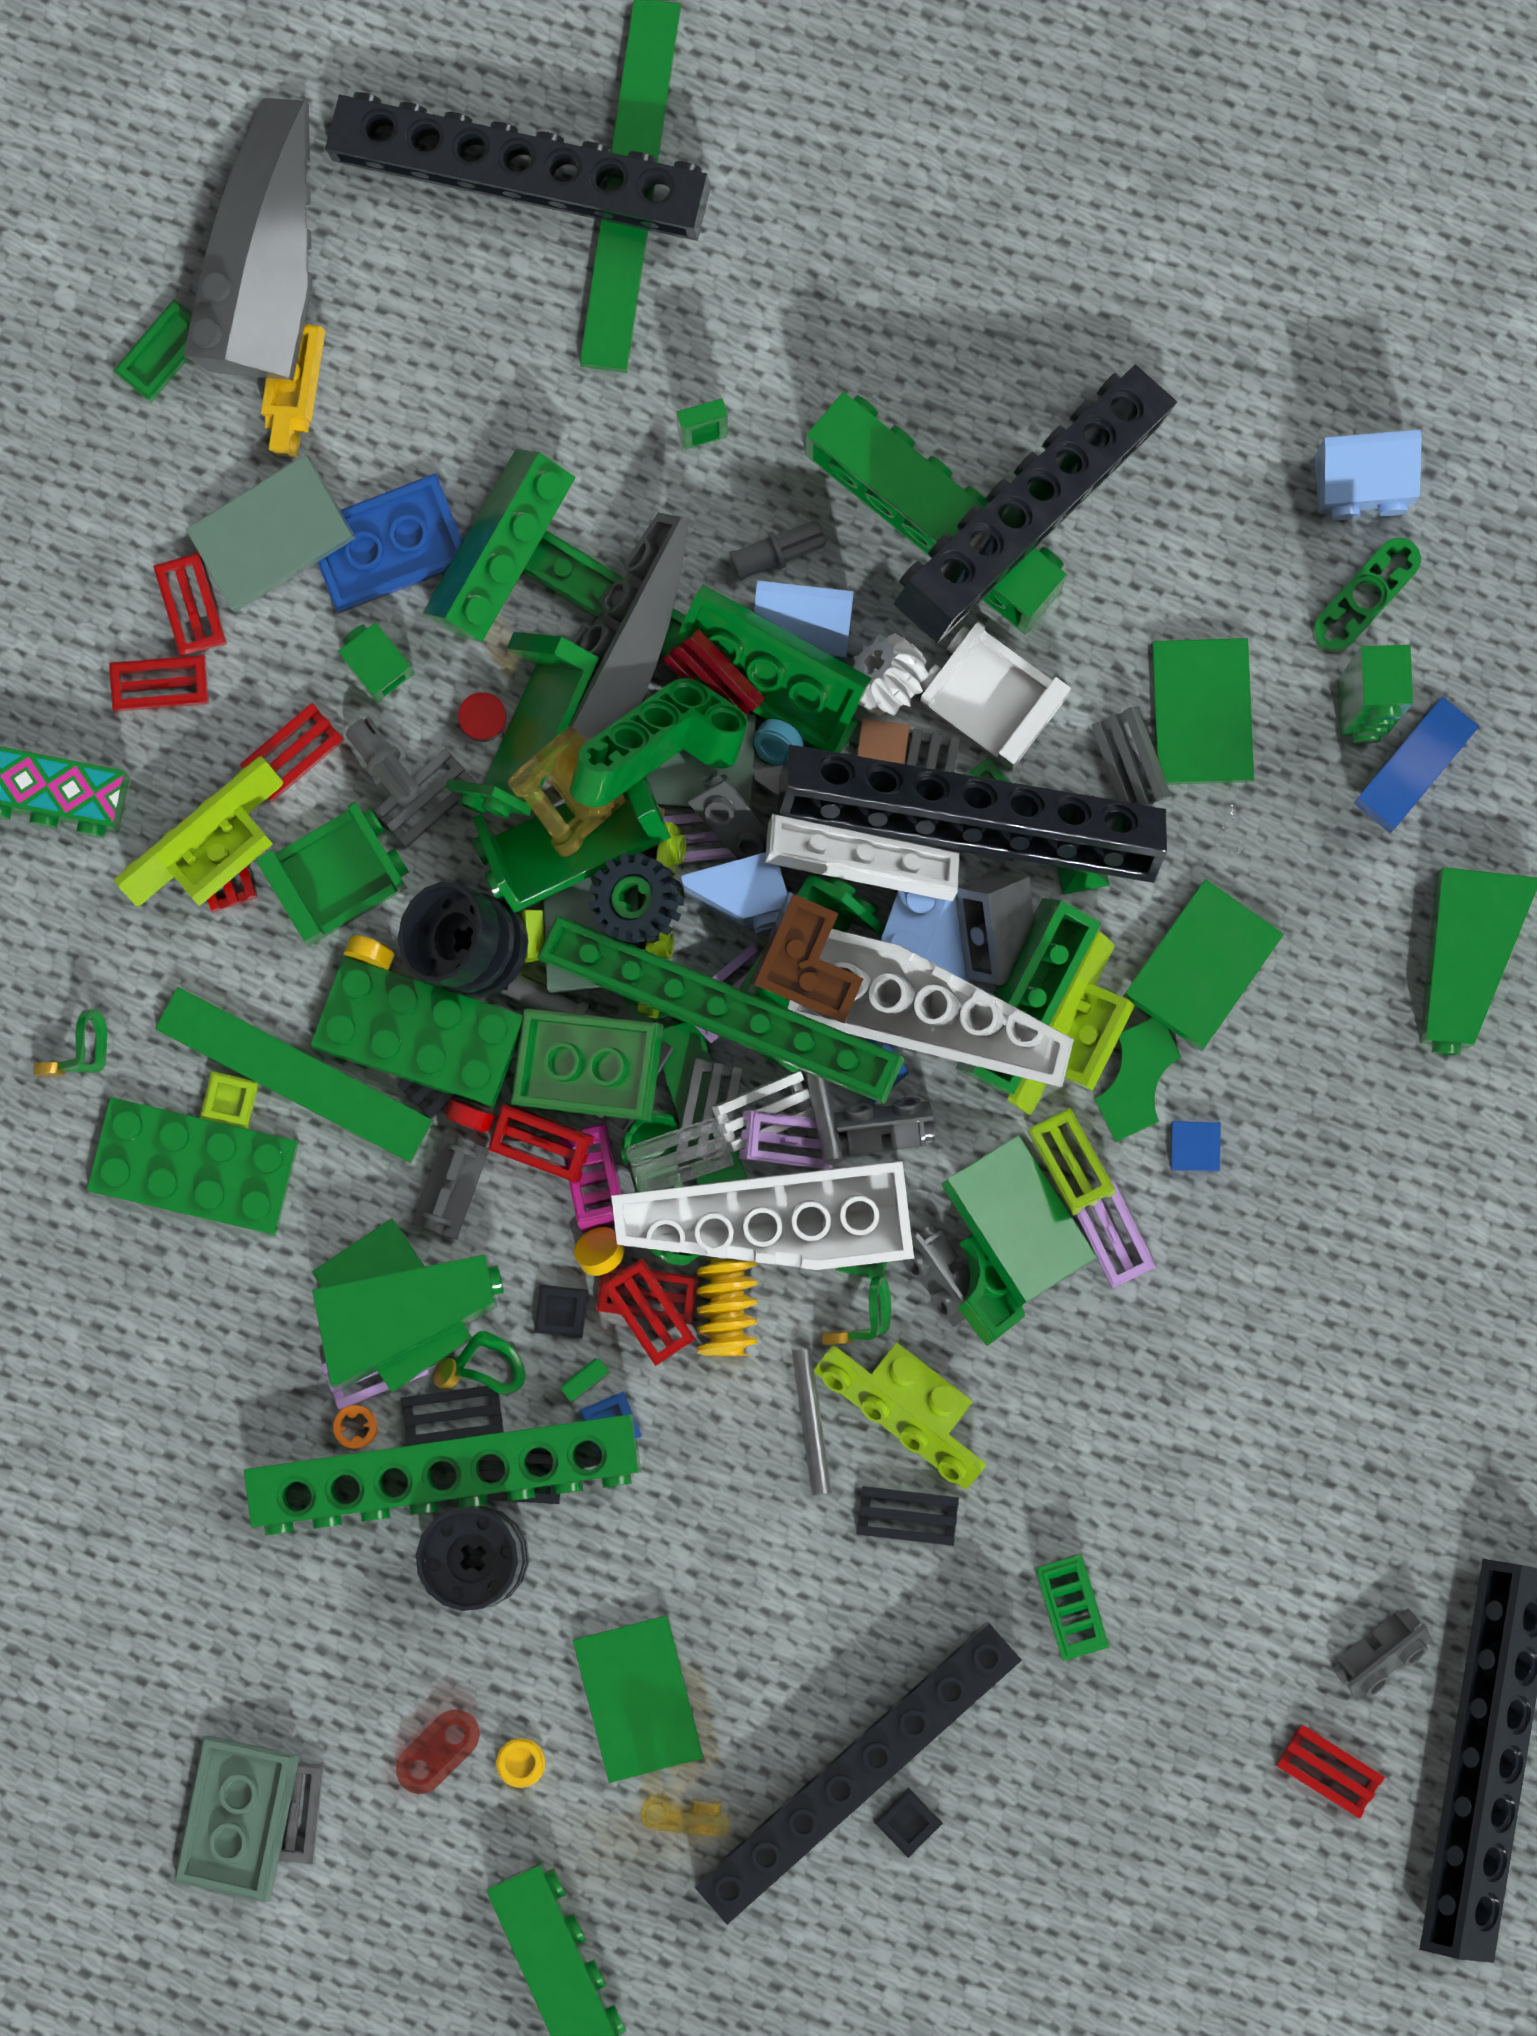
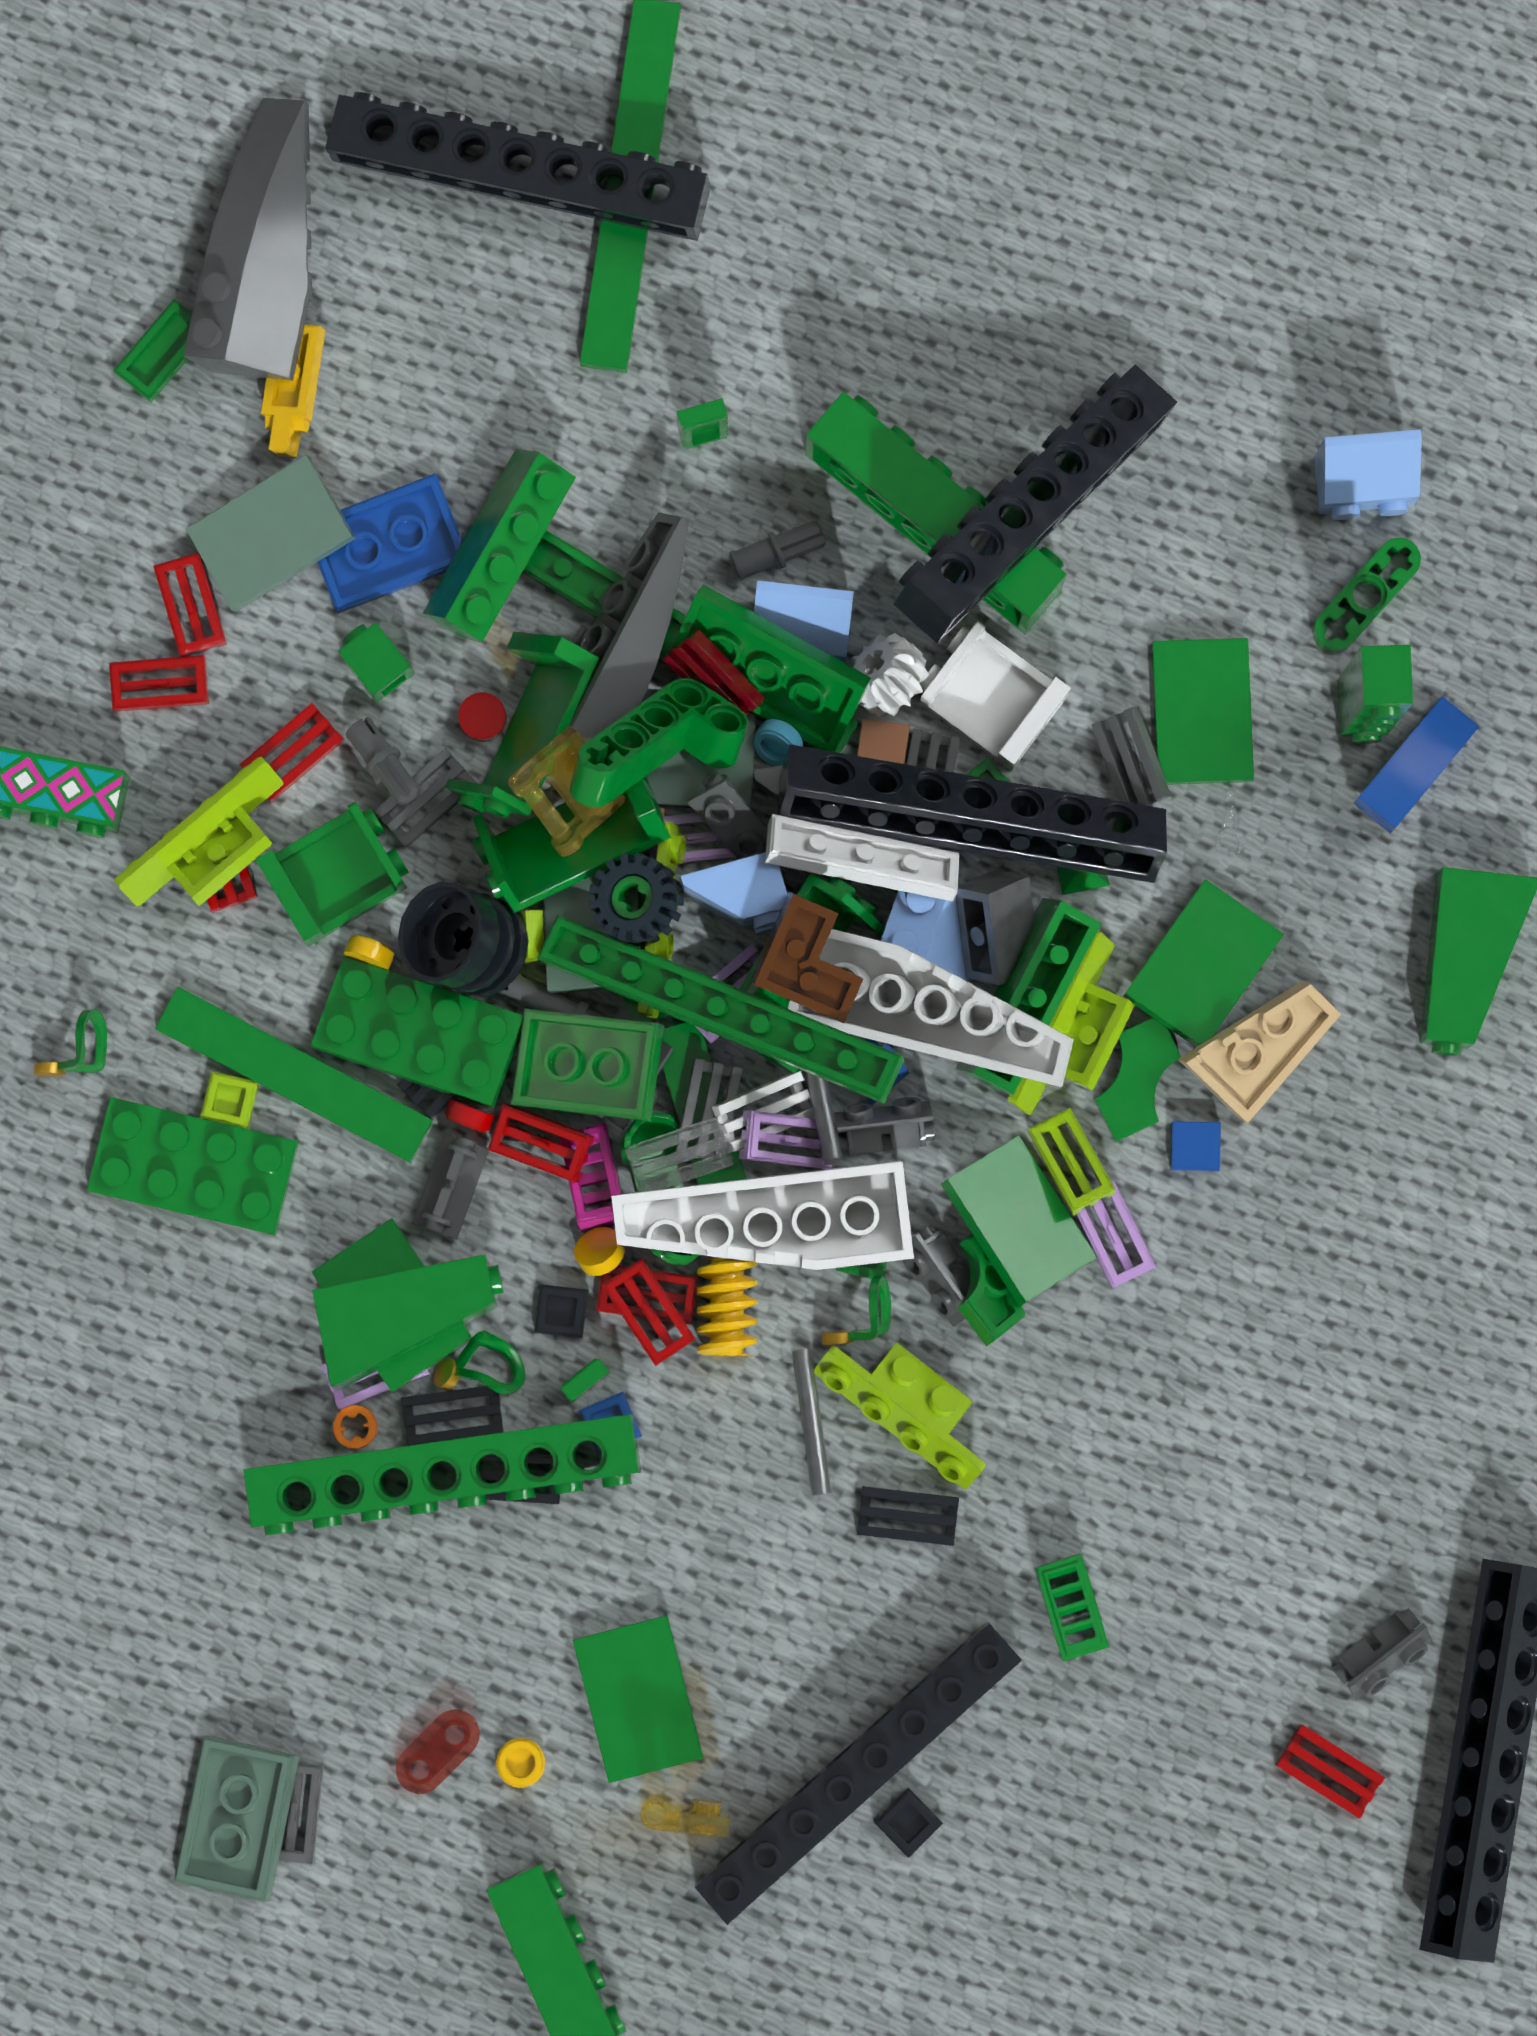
black wheel [416,1506,529,1611] -> none
none -> tan wing [1178,980,1341,1123]

